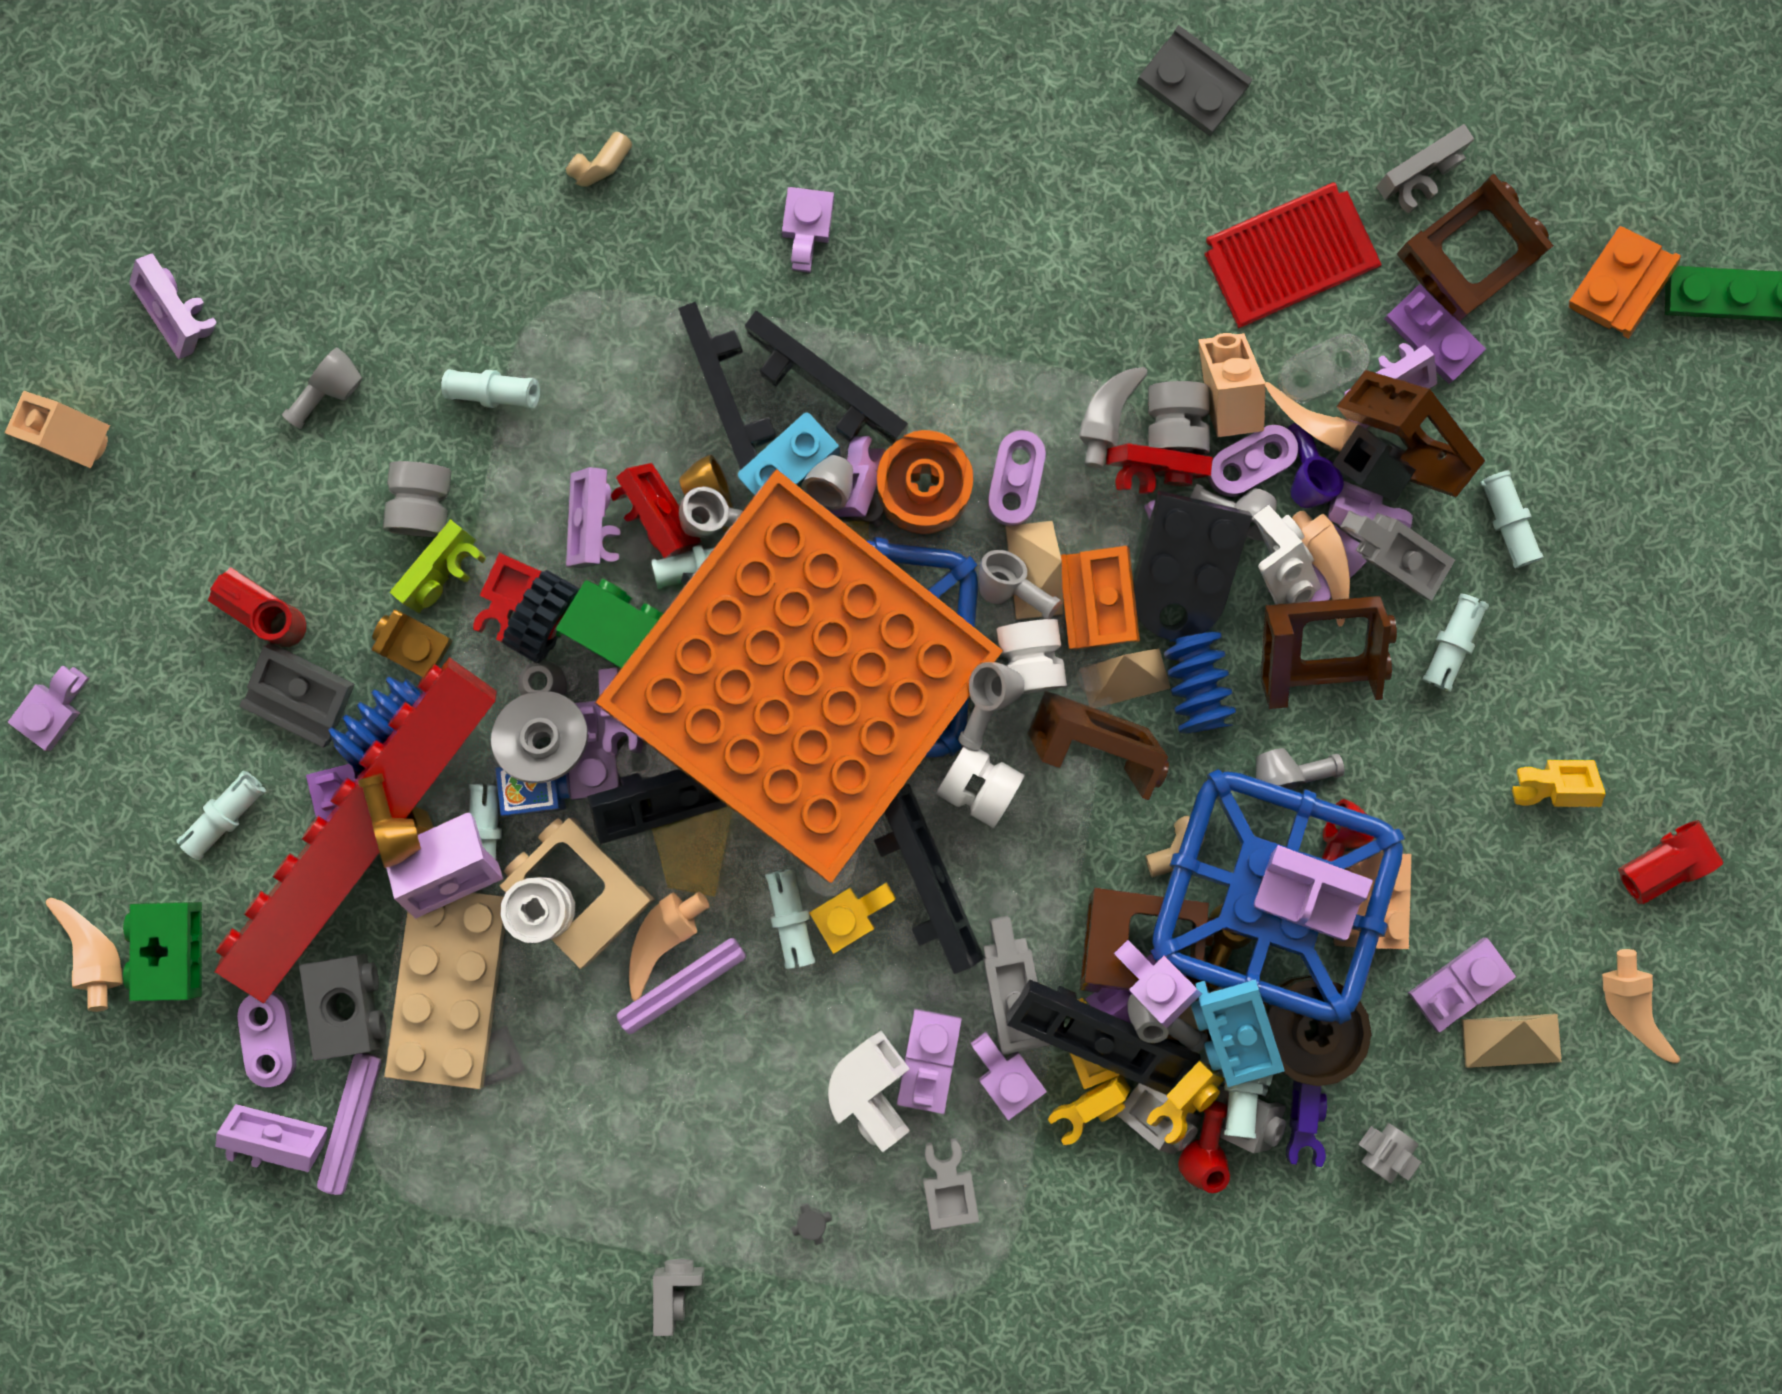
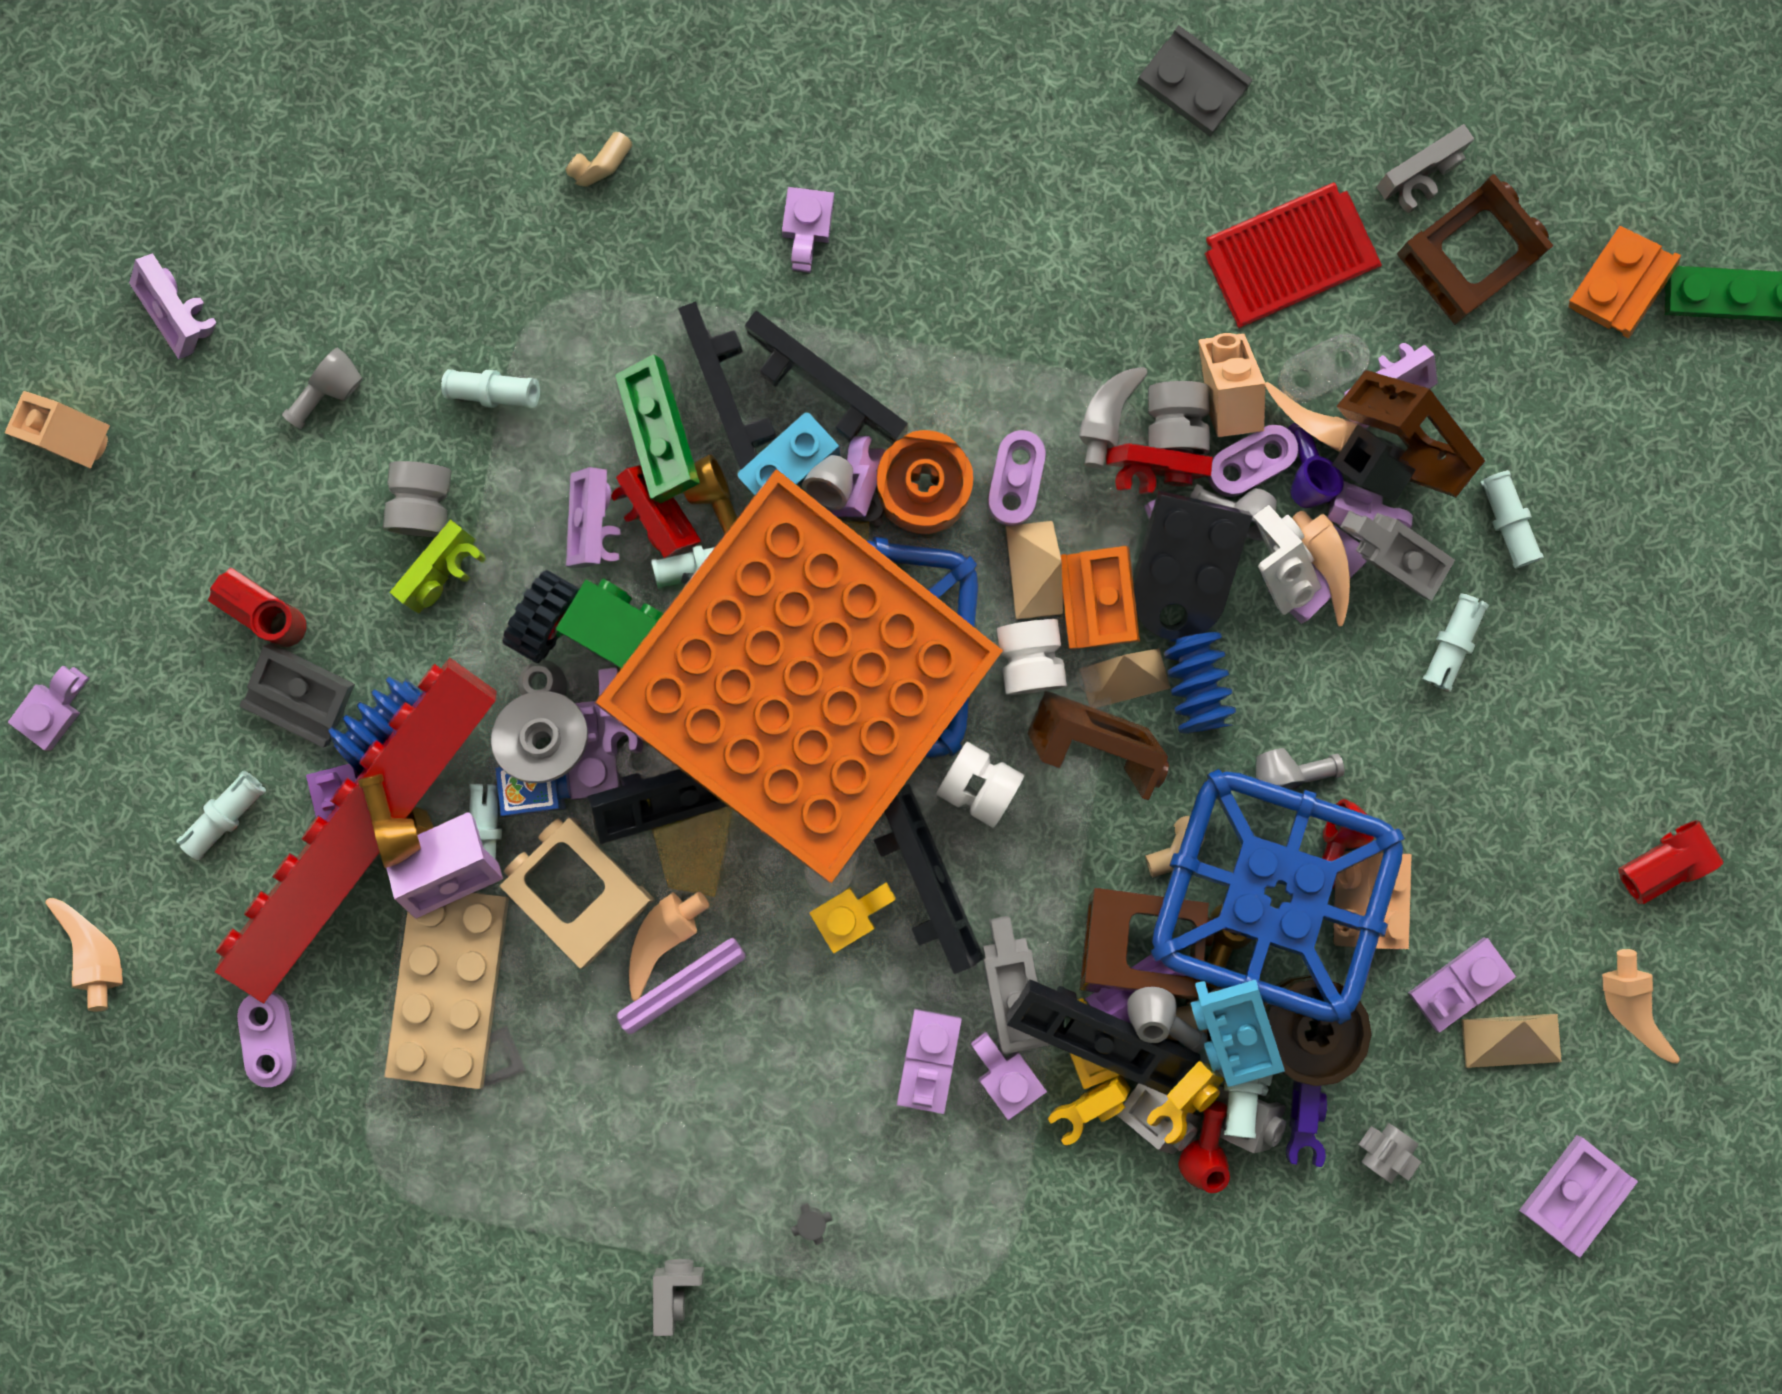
green brick [123,902,202,1001] -> none
lavender plate [215,1104,327,1172] -> none
dark grey brick [299,953,386,1061] -> none
lavender axle [317,1053,381,1195] -> none
pearl gold bracket [372,609,453,677] -> none
red plate [473,553,542,642] -> none
white wheel [501,877,575,943] -> none
light grey bar [679,487,743,537] -> none
light aqua pin [765,868,815,969] -> none
white brick [828,1031,910,1153] -> none
light grey plate [923,1138,979,1230] -> none
light grey bar [958,662,1024,750] -> none
light grey bar [978,550,1062,619] -> none
lavender plate [1114,940,1202,1028] -> none
lavender panel [1254,845,1373,941] -> none
reddish brown window [1260,596,1397,709] -> none
medium lavender plate [1384,284,1486,384] -> none
yellow plate [1512,760,1606,807] -> none
none -> plate [615,354,700,504]
none -> lavender plate [1519,1135,1638,1258]

